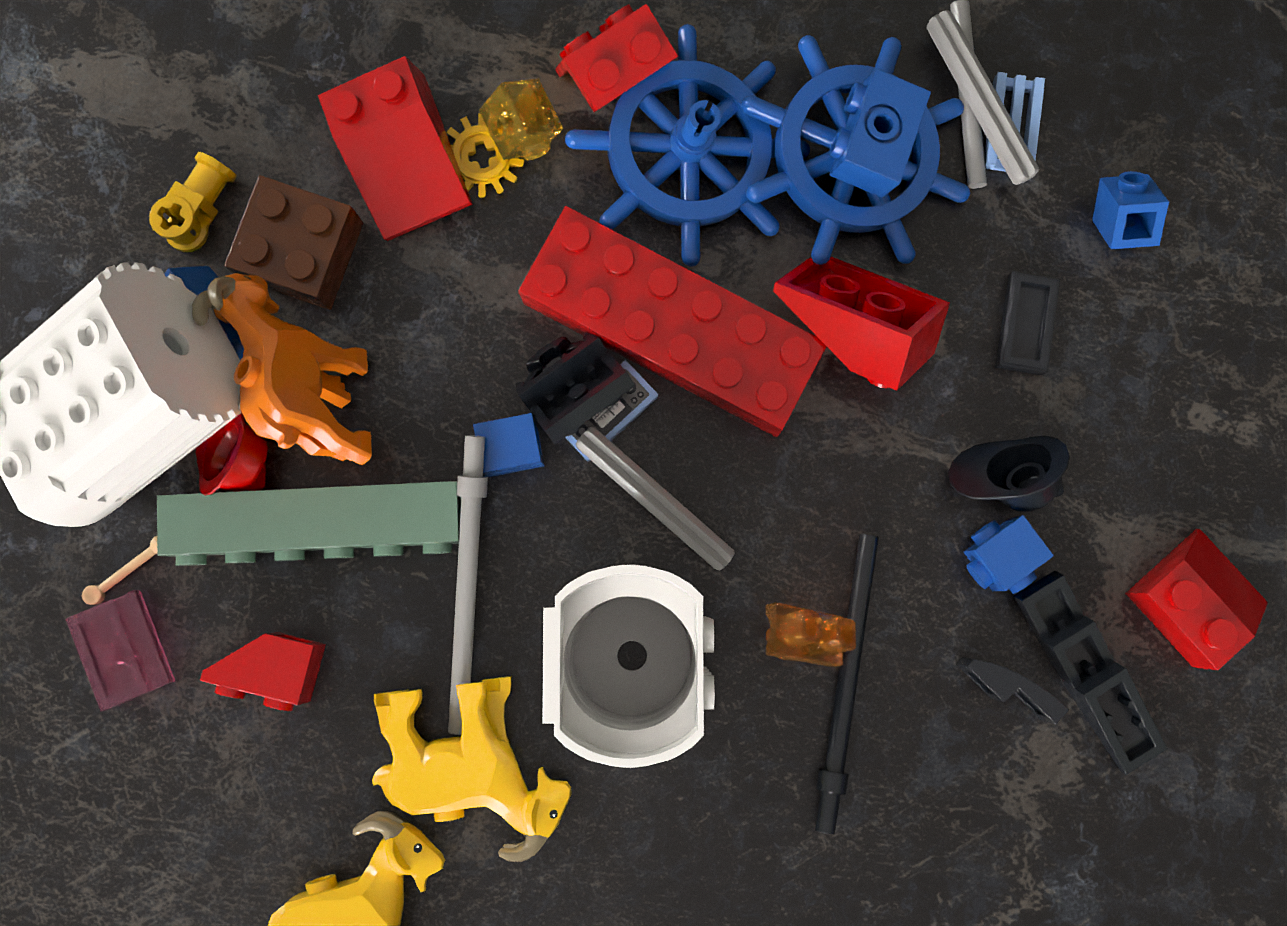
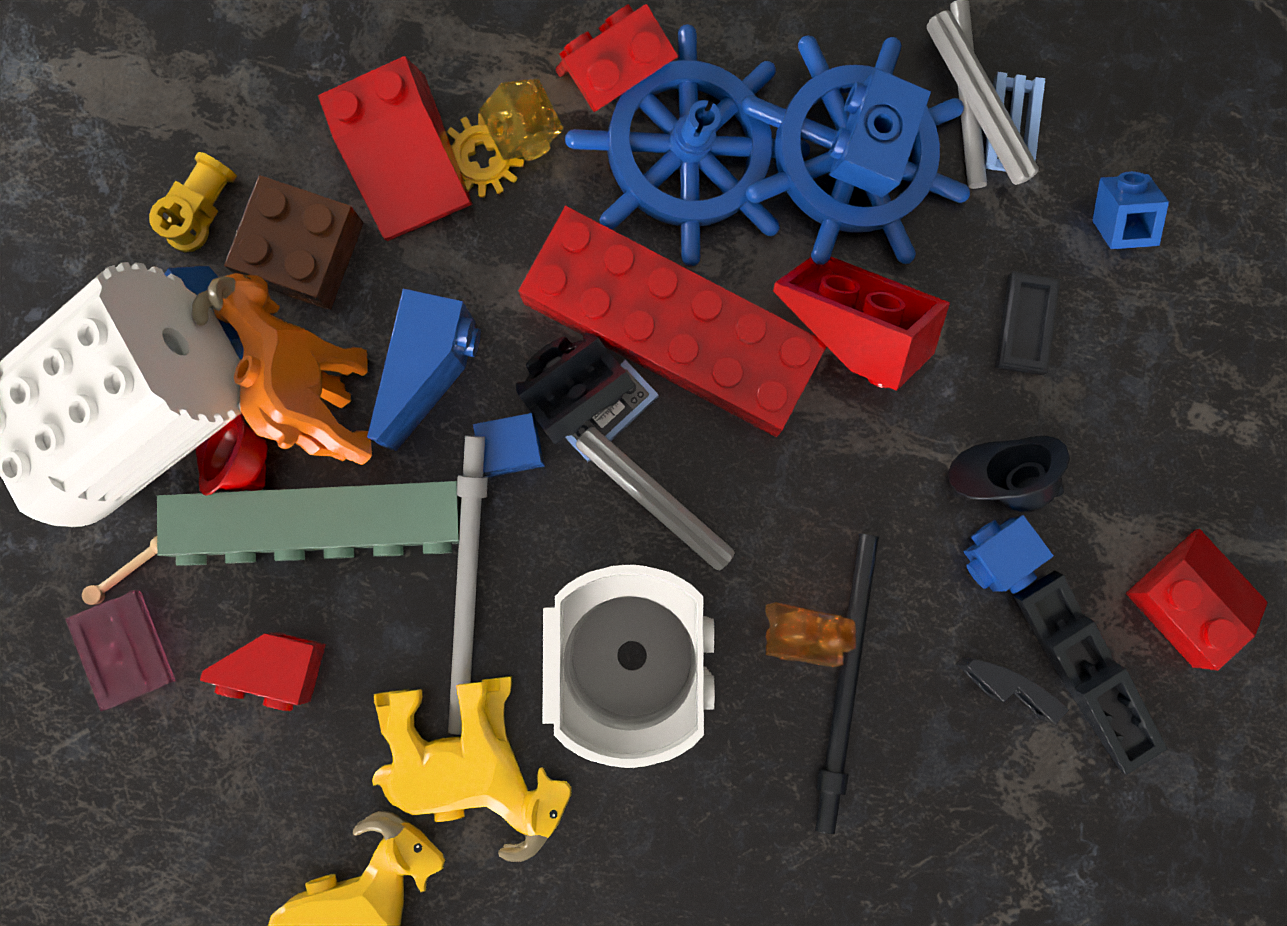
none -> blue slope [367,289,481,451]

